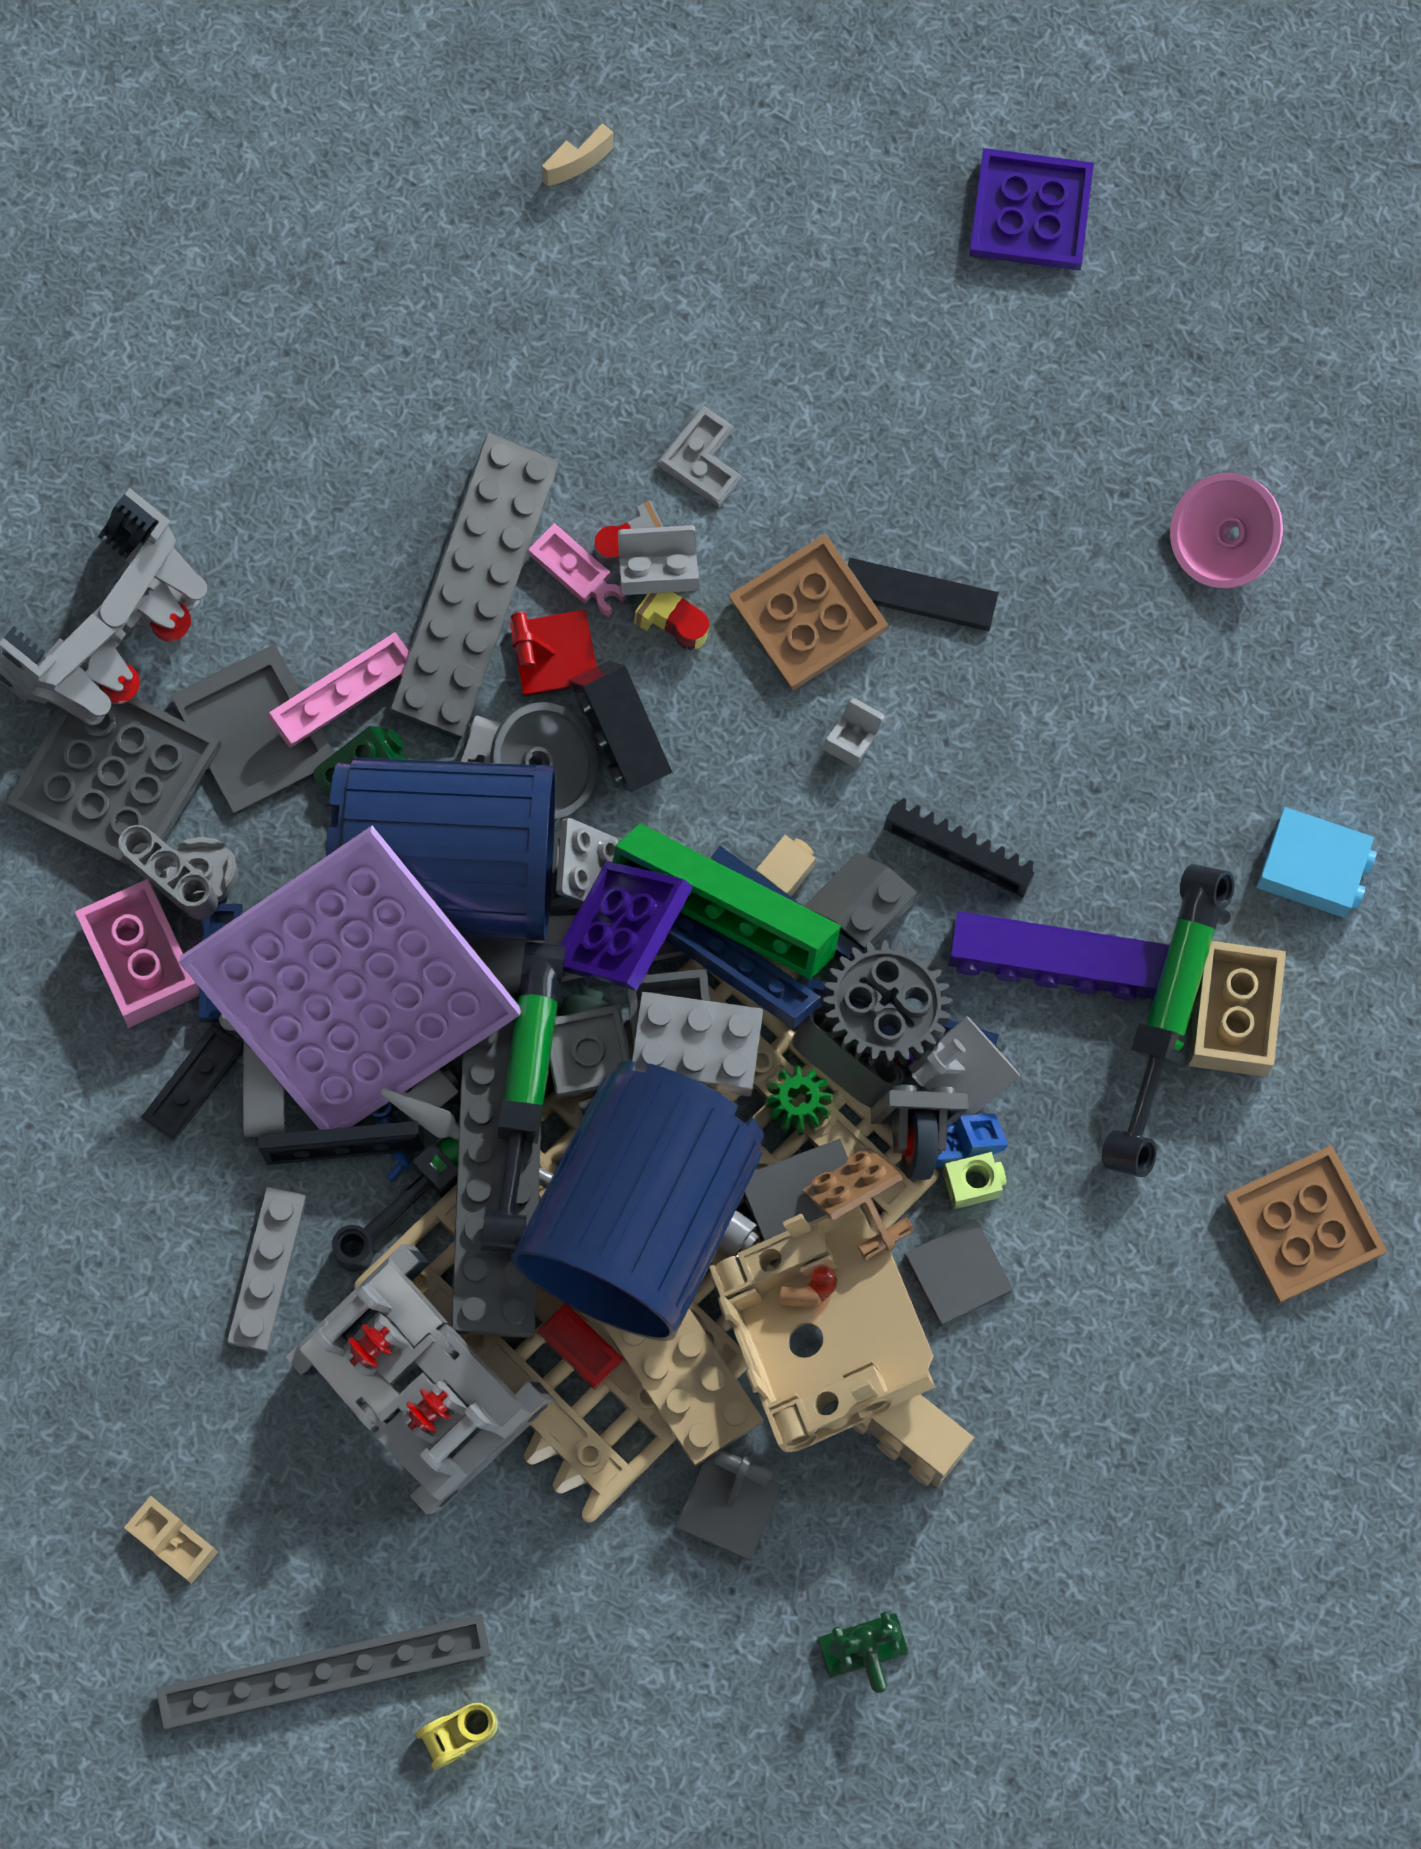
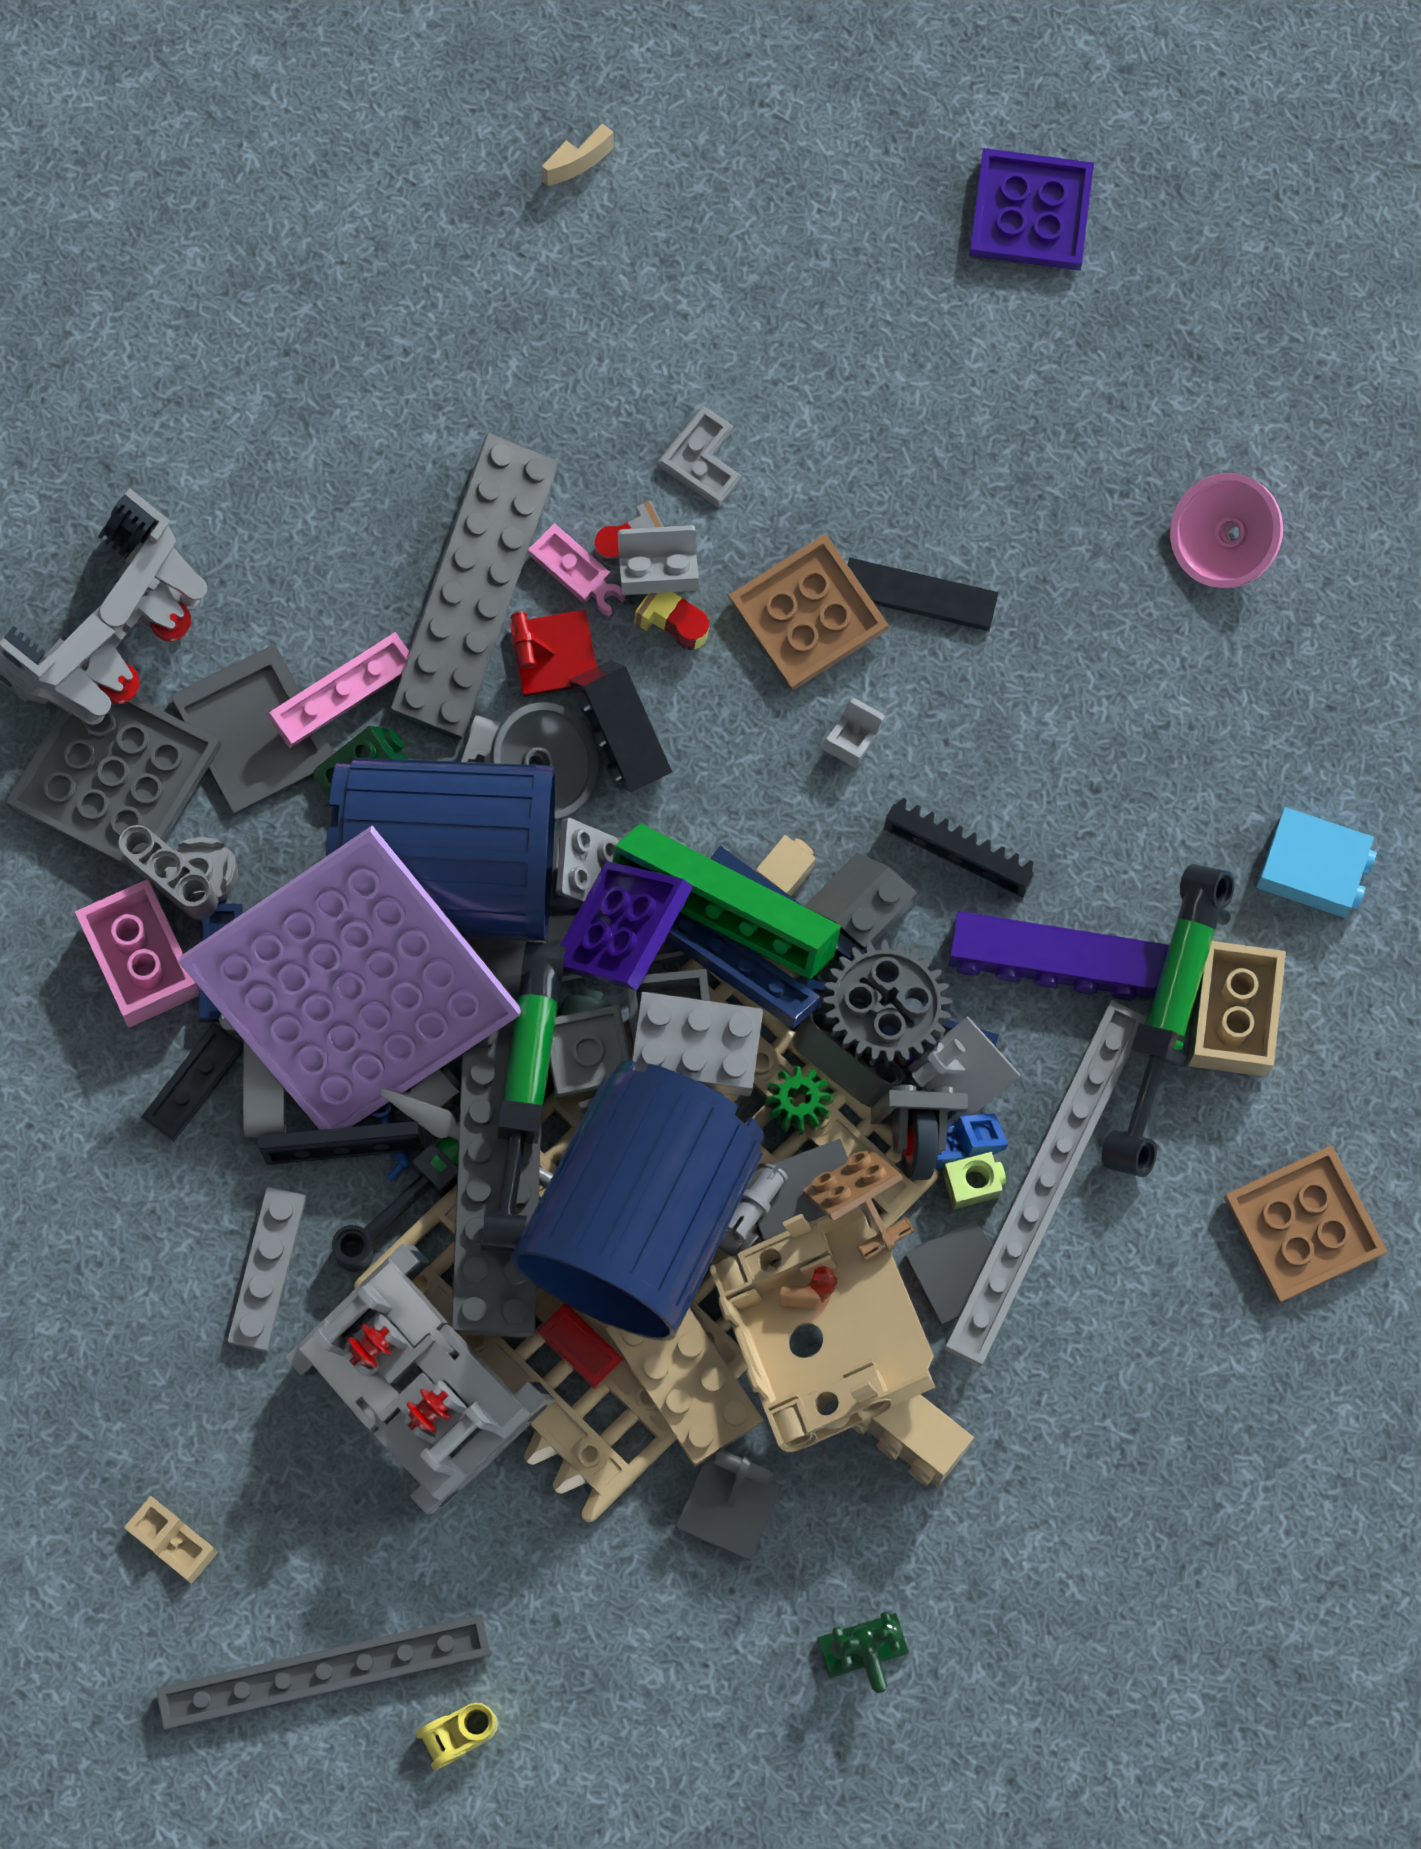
none -> light grey pin [725,1163,788,1243]
none -> light grey plate [944,1000,1147,1367]

